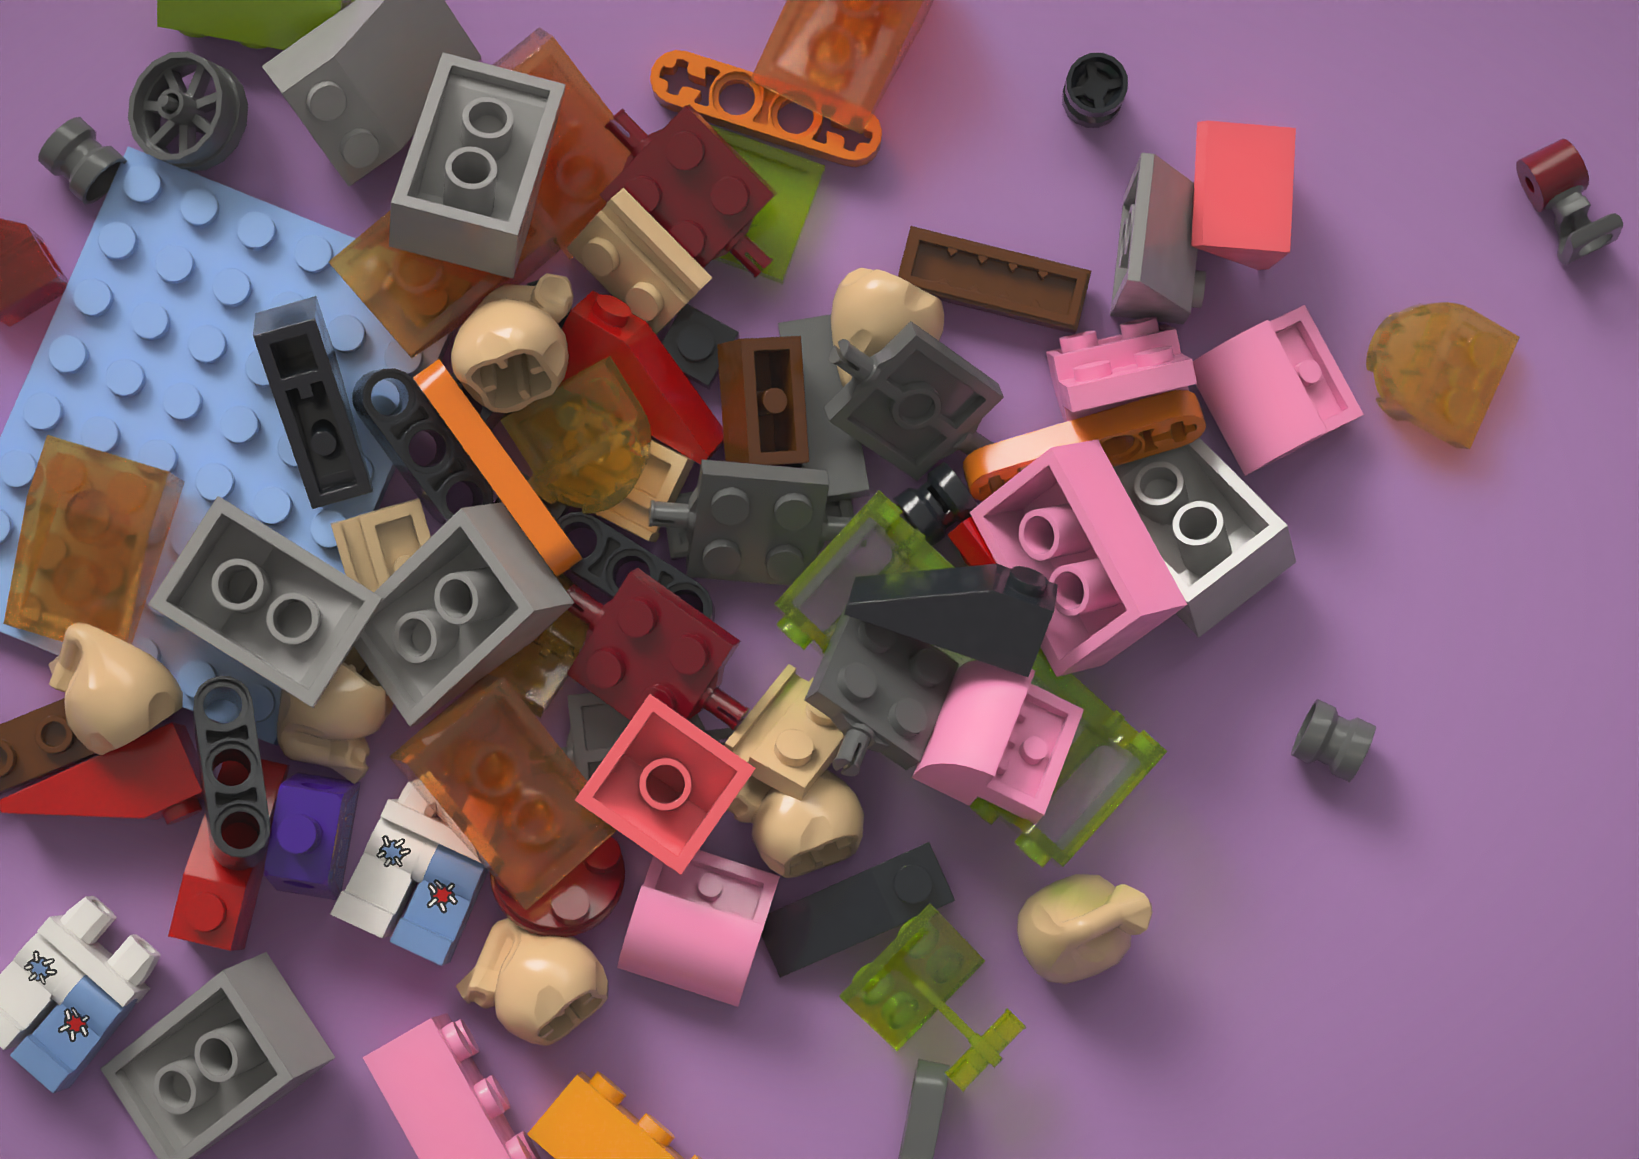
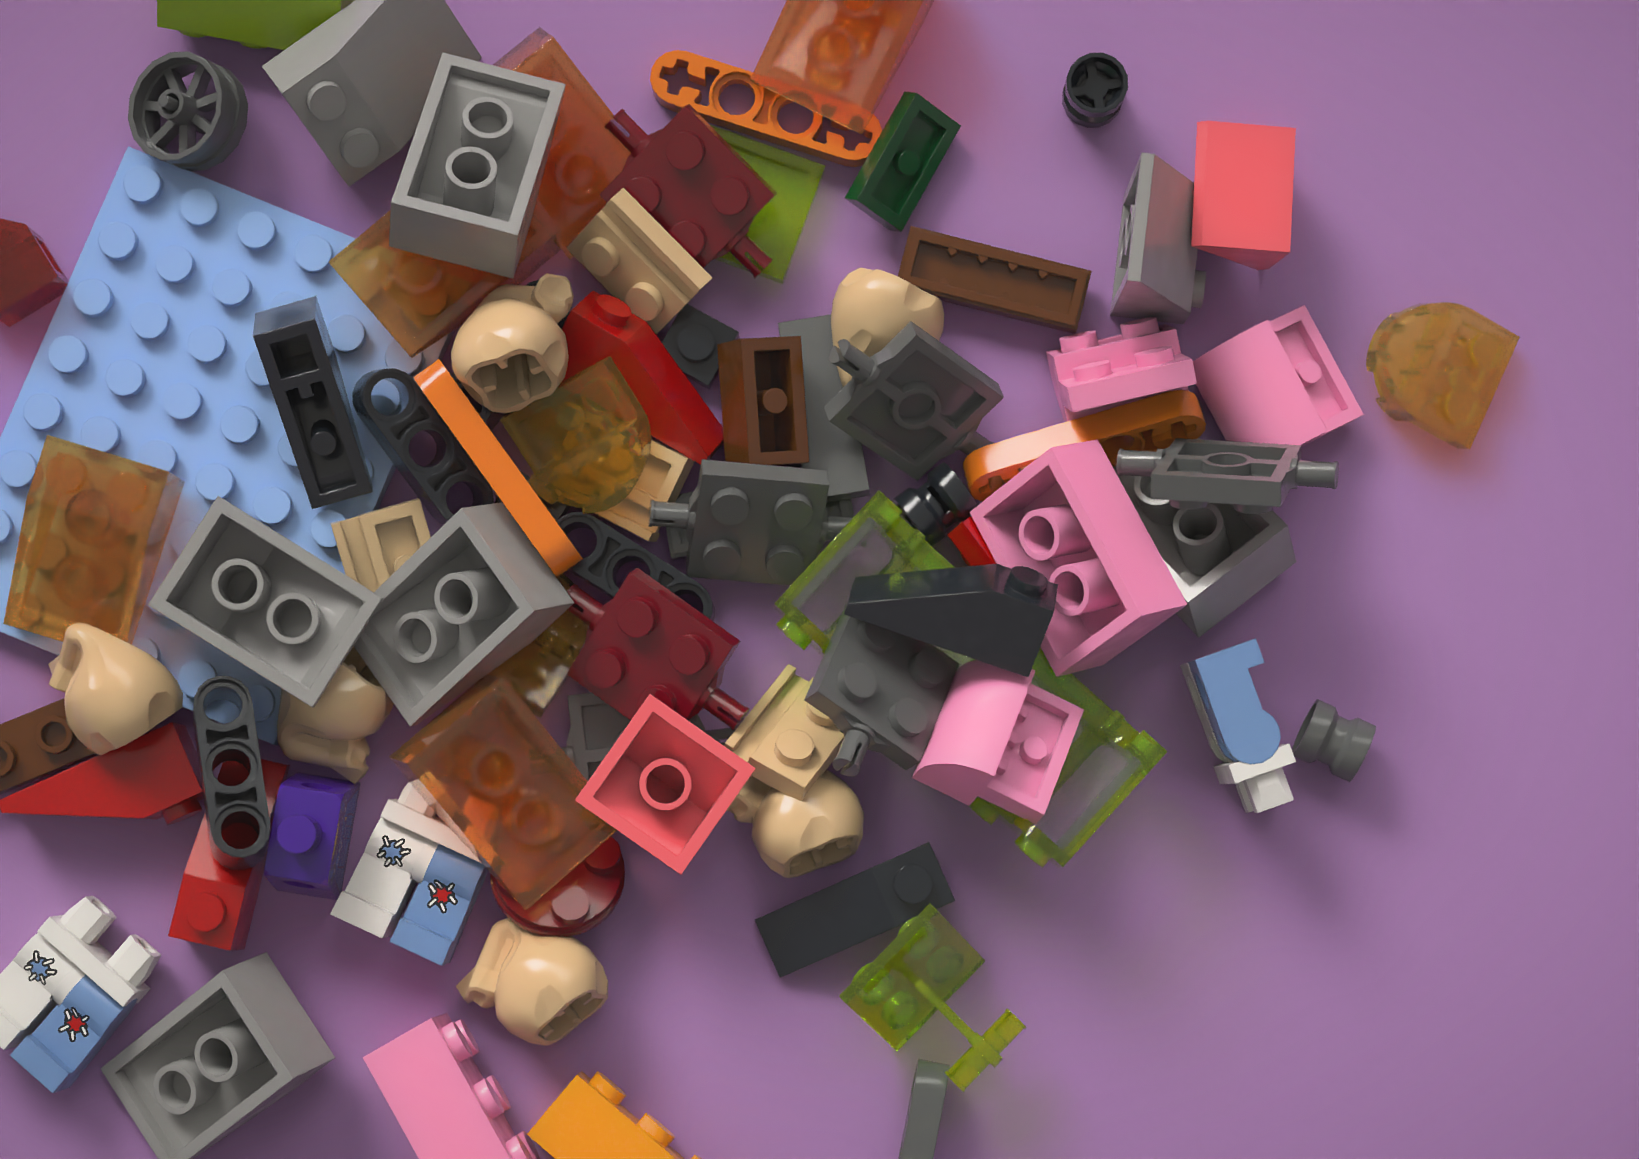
dark grey wheel [38,117,127,205] -> none
bright pink brick [617,850,780,1007] -> none
tan piece [1017,874,1153,984] -> none
leg [1516,138,1623,265] -> none
none -> dark green plate [845,91,961,232]
none -> dark grey plate [1116,438,1339,514]
none -> medium blue hips [1180,638,1296,813]

